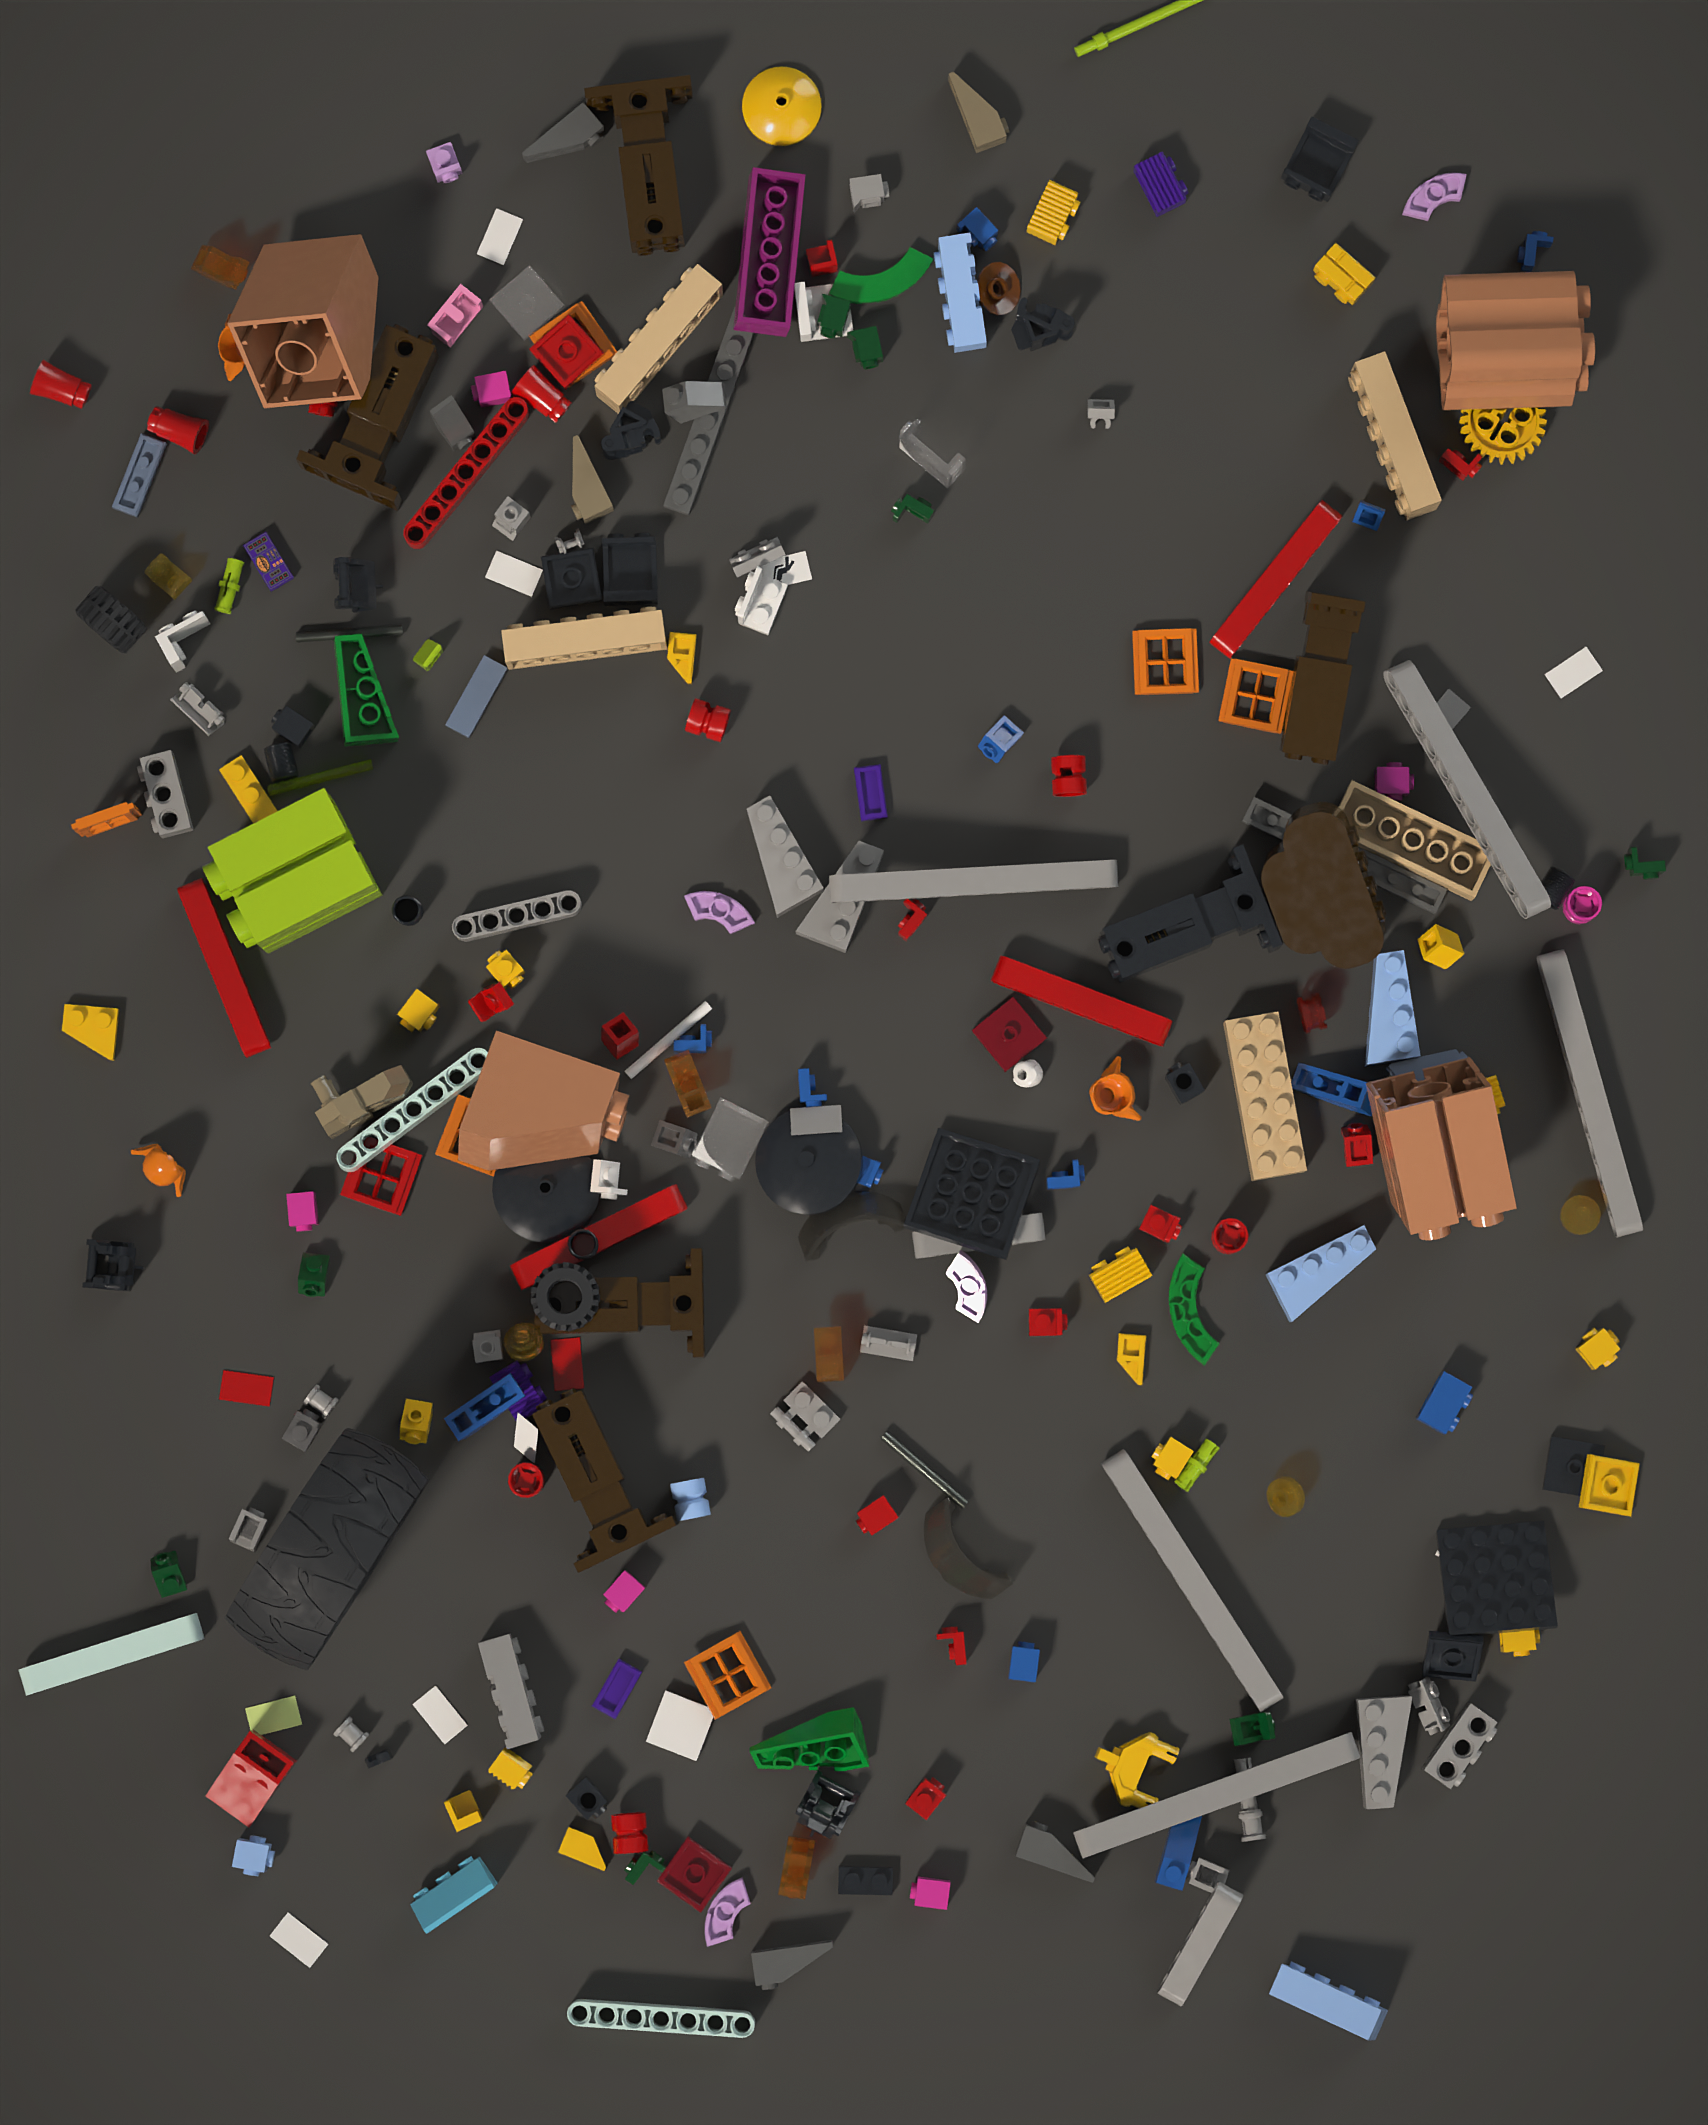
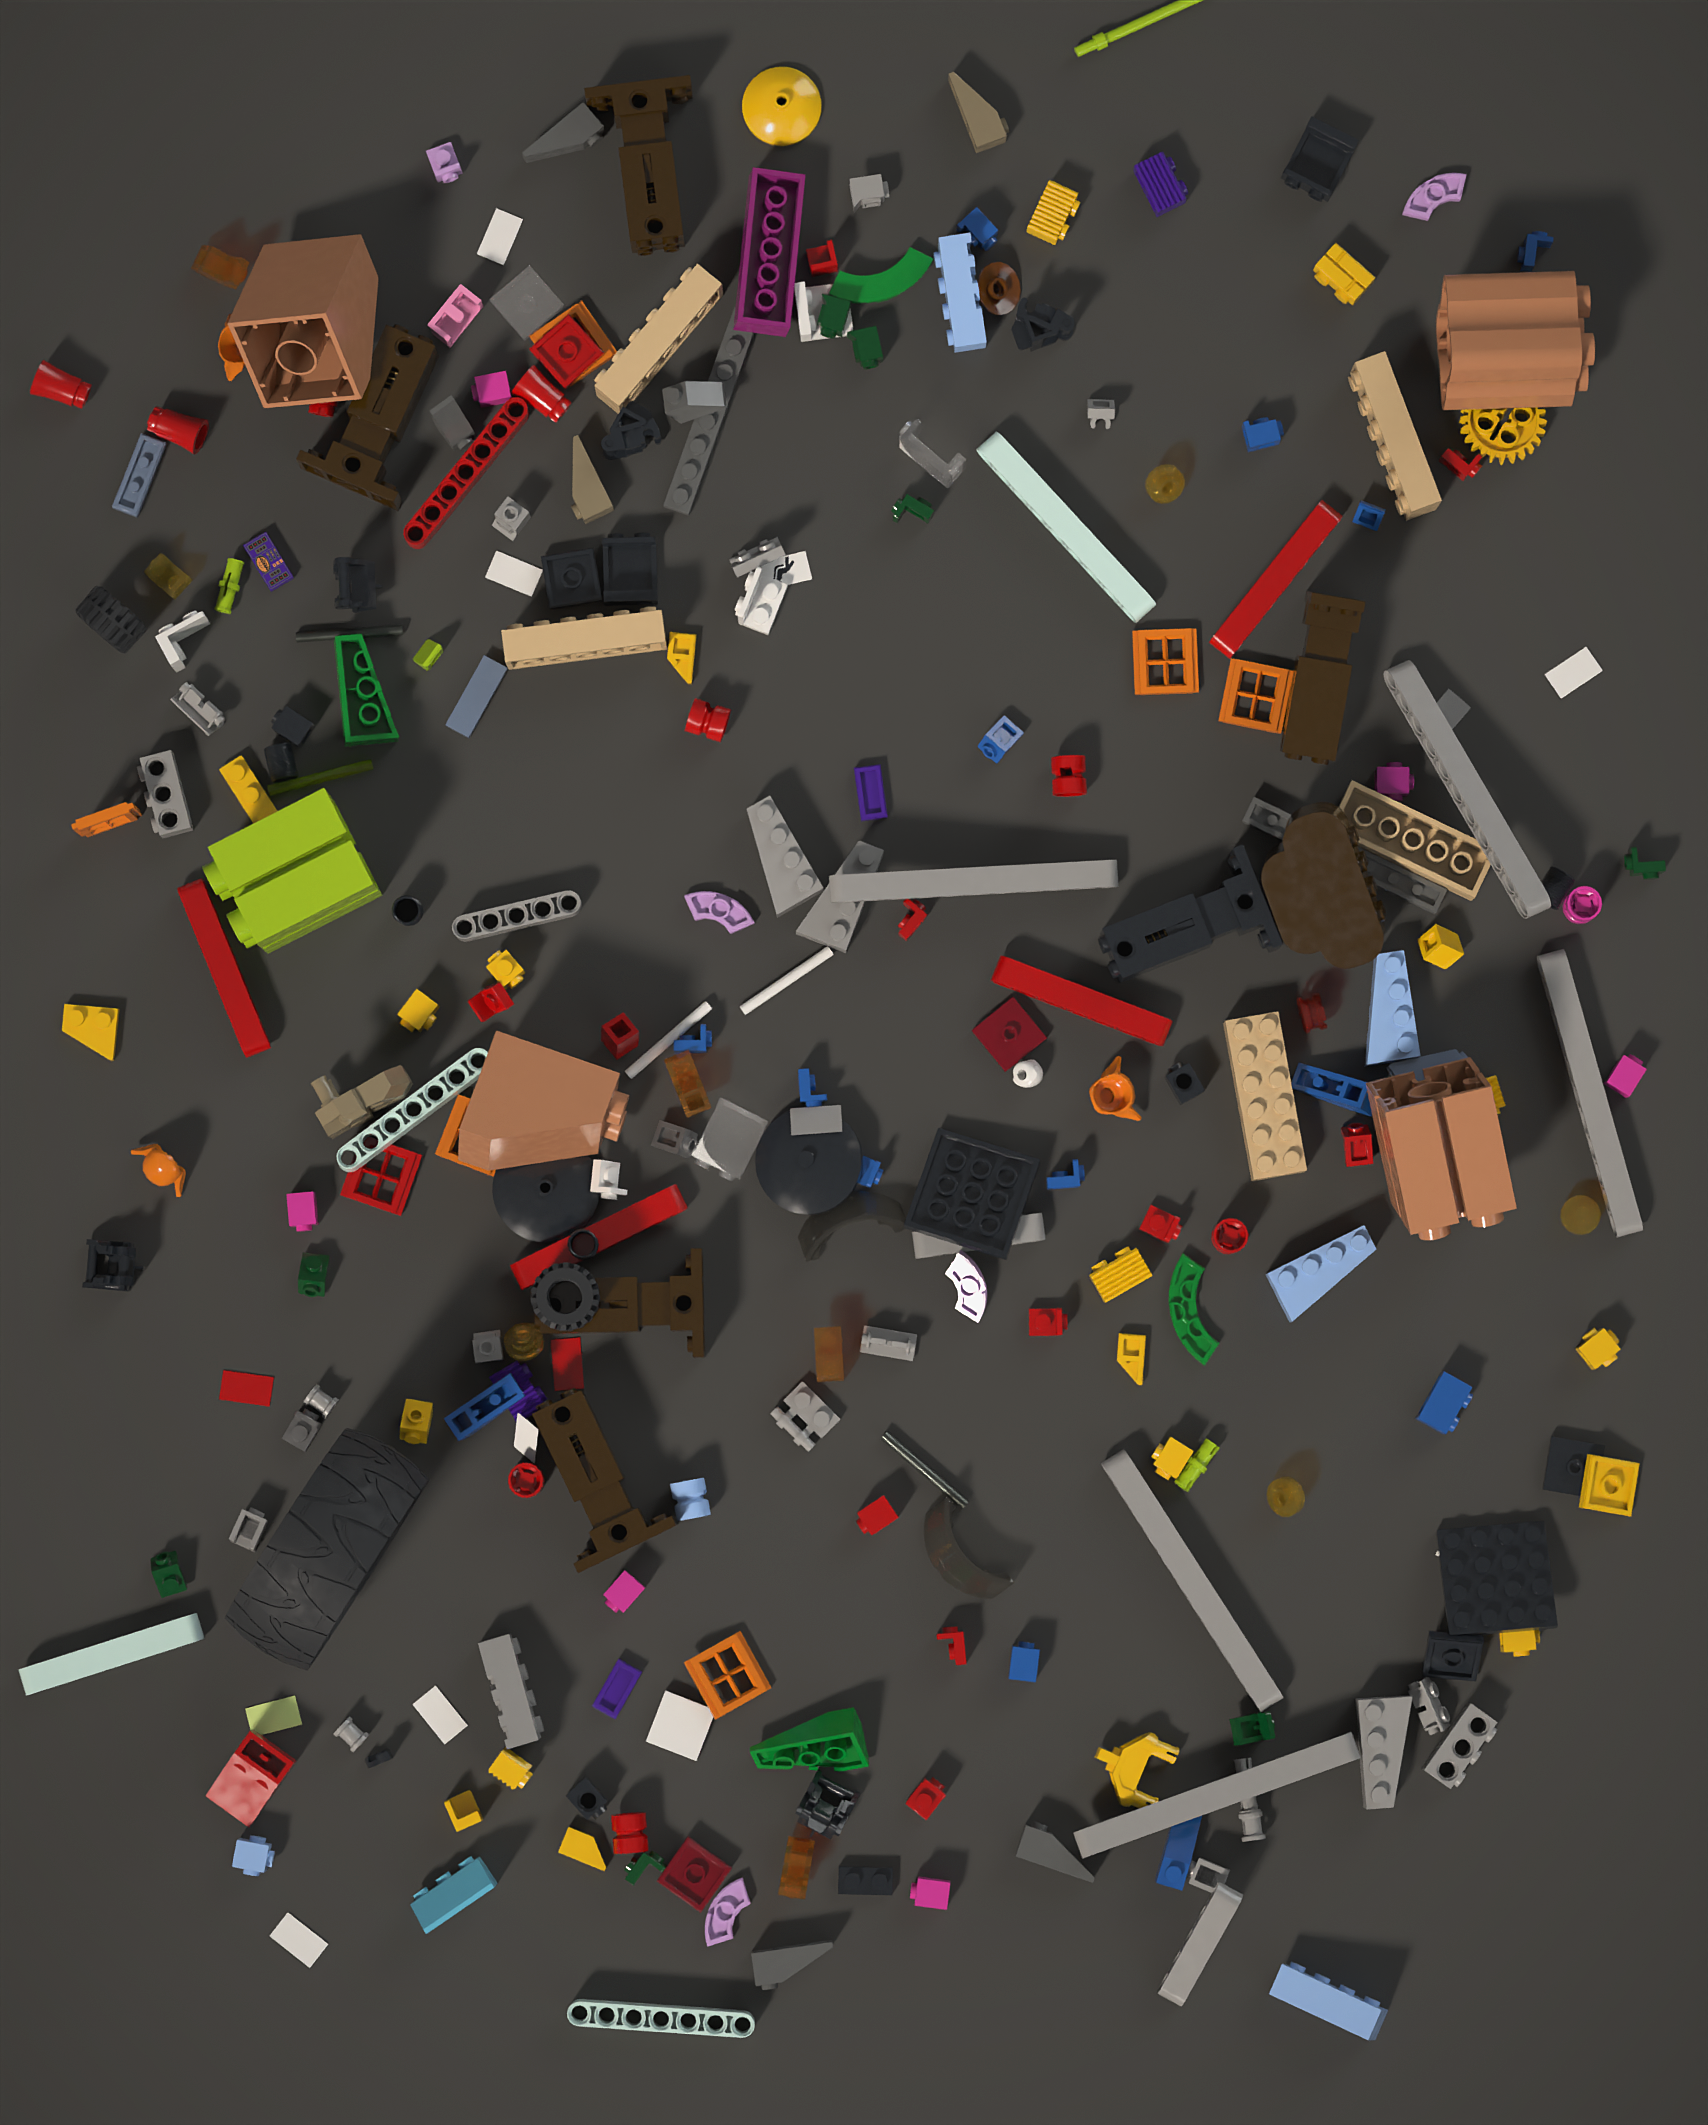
light grey piece [554,529,584,554] -> none
none -> white bar [739,946,834,1015]
none -> light aqua beam [976,431,1156,623]
none -> clear yellow plate [1145,464,1185,504]
none -> blue brick [1242,417,1284,452]
none -> dark pink brick [1603,1054,1647,1098]

